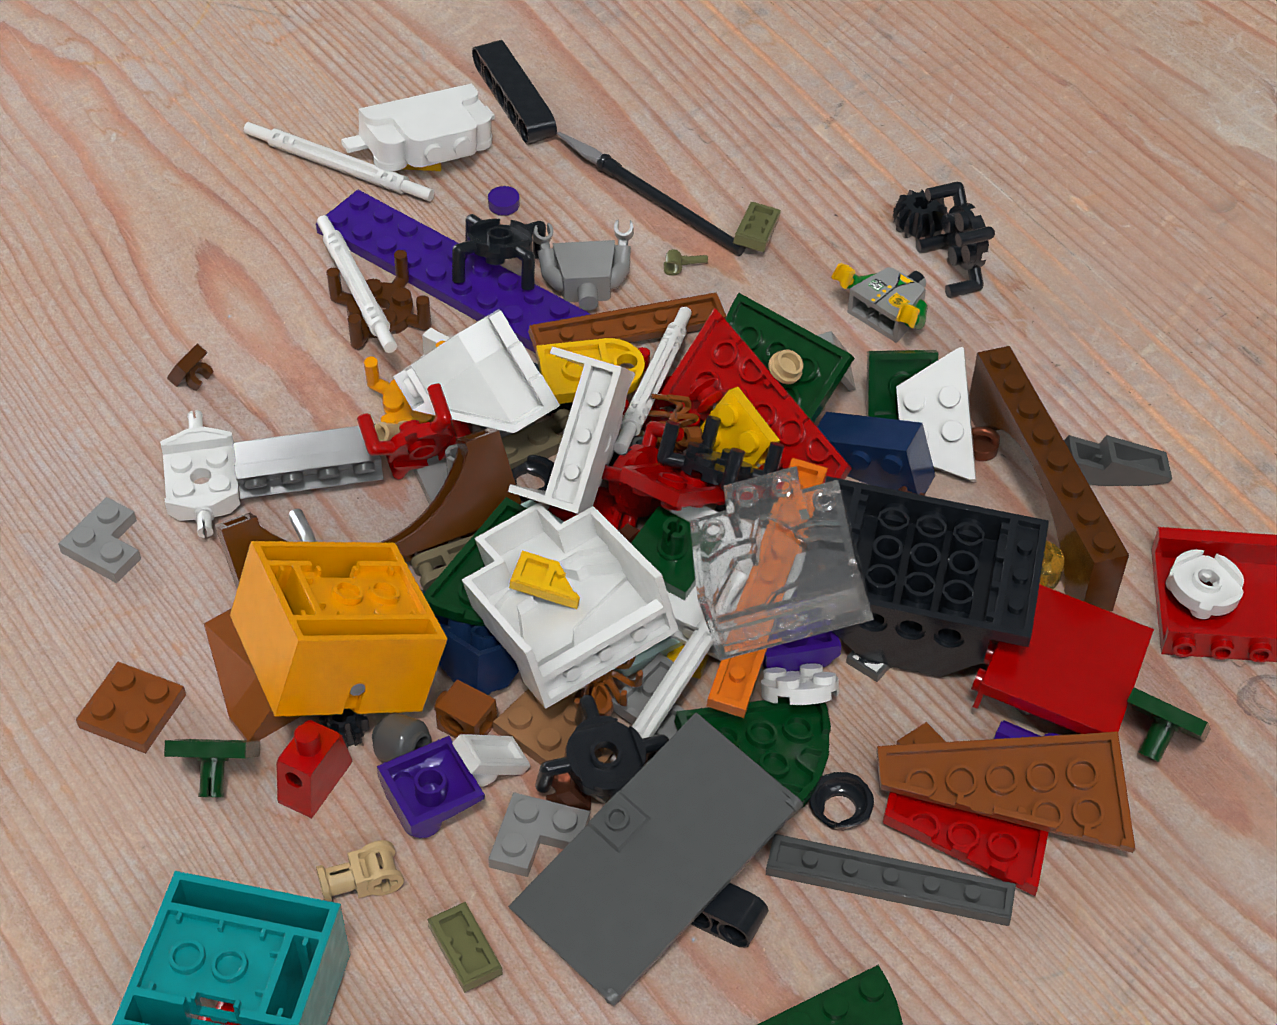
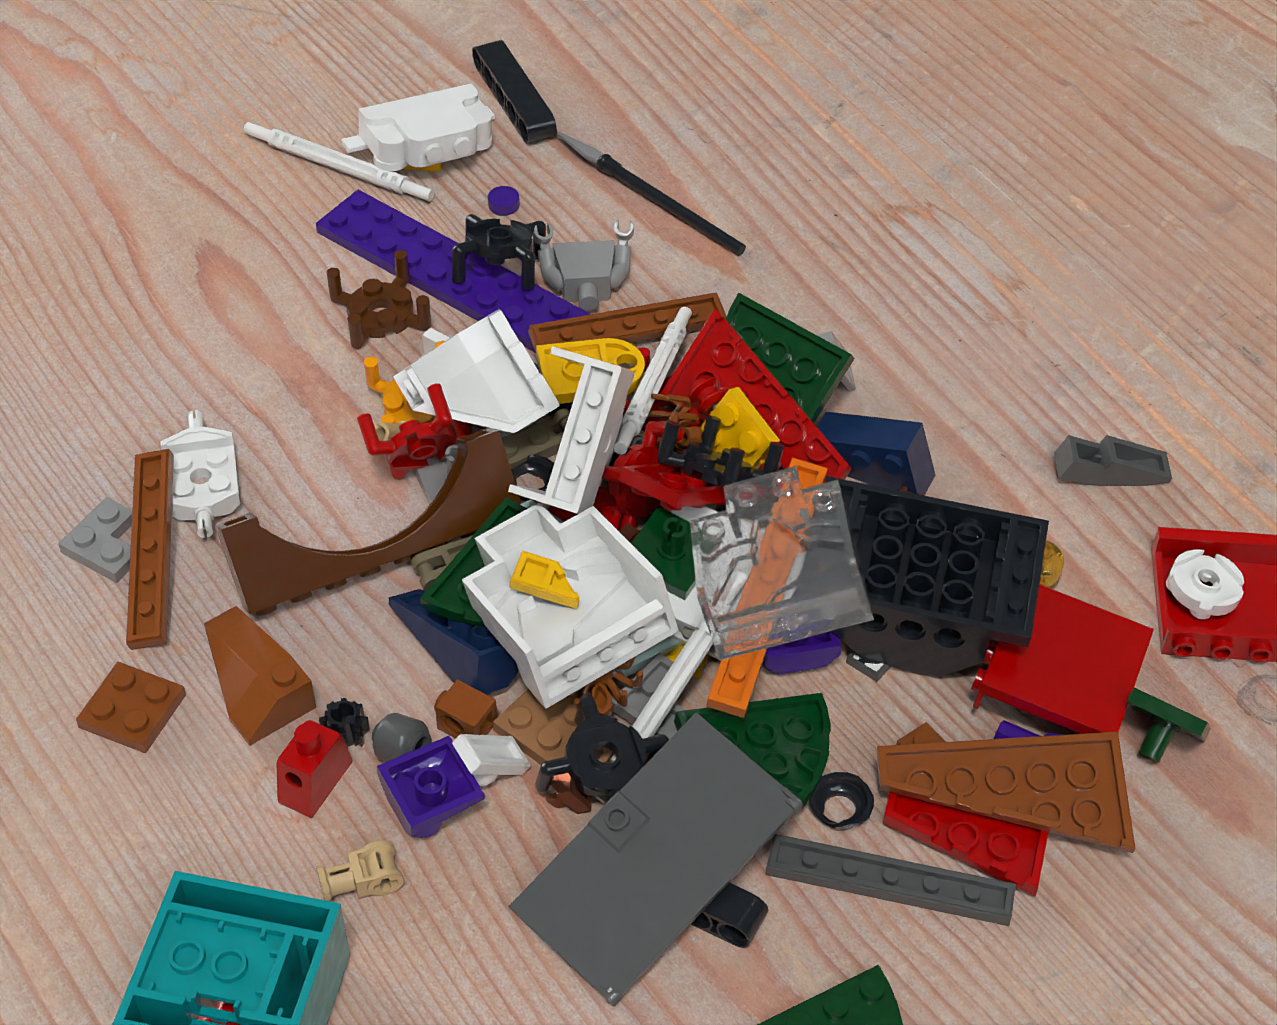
dark green tile [164,739,260,797] -> none
reddish brown tile [167,343,214,391] -> none
light orange piece [230,509,448,717] -> none
brick [233,423,384,499] -> none
white axle [317,215,397,353] -> none
olive plate [427,902,503,993] -> none
light grey plate [488,792,590,877] -> none
olive hand [664,249,708,275] -> none
olive plate [733,202,781,252] -> none
white plate [761,664,839,705] -> none
tan plate [768,350,803,384] -> none
light grey torso [831,263,928,343] -> none
dark green tile [866,350,938,420] -> none
black gear [893,189,948,240] -> none
white wing [896,347,977,482] -> none
black plate [916,181,995,298] -> none
reddish brown arch [969,346,1129,612] -> none
copper tile [972,426,1000,461] -> none
none -> dark orange tile [126,449,174,650]

